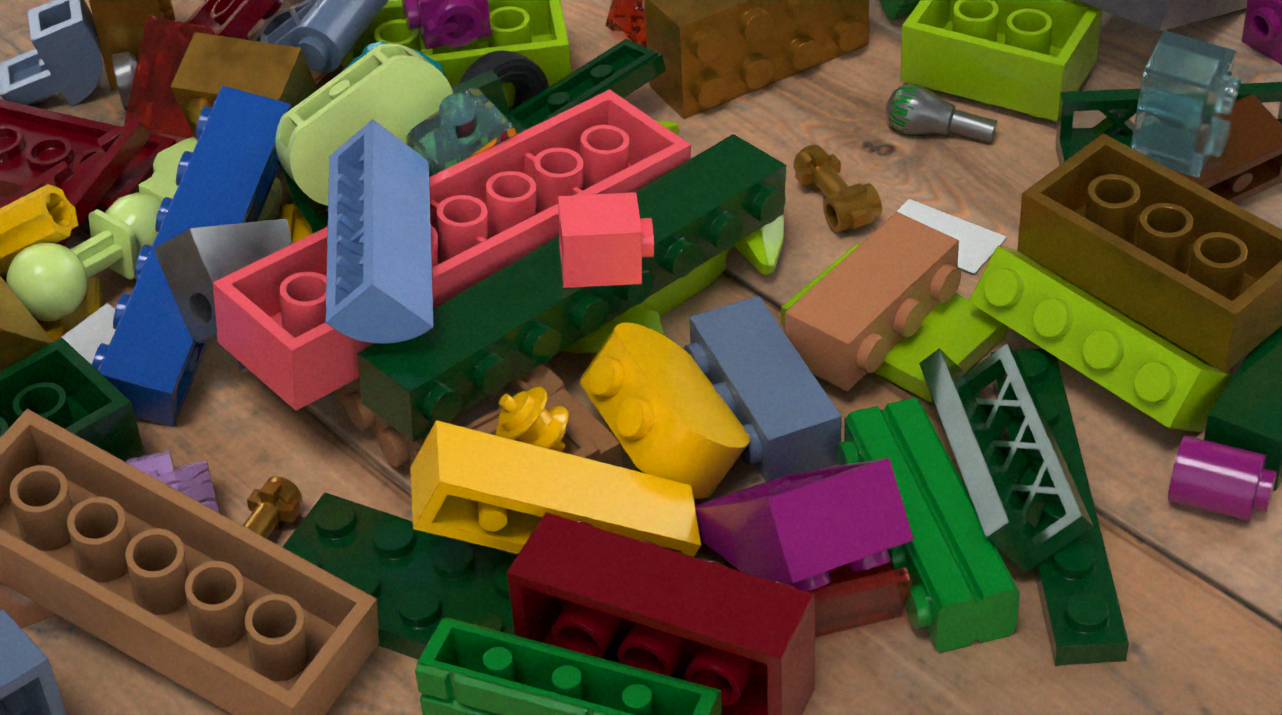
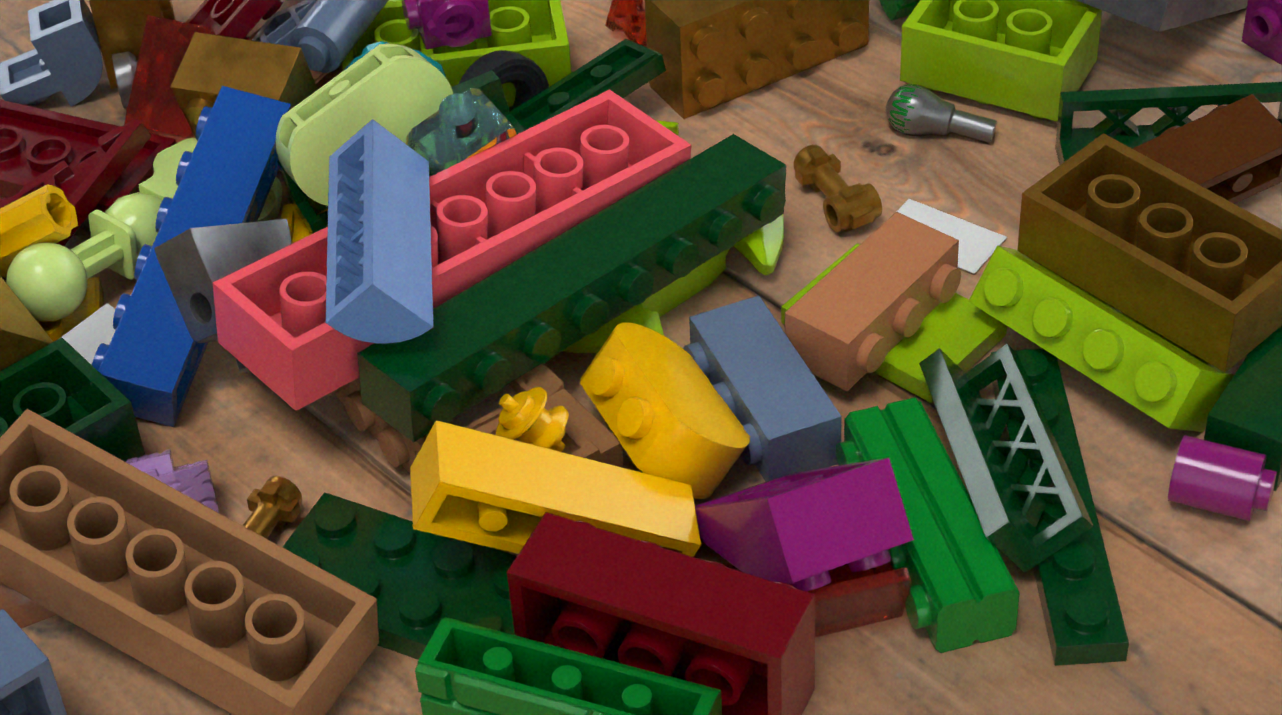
coral brick [558,192,654,288] -> none
clear light blue brick [1130,30,1241,178] -> none

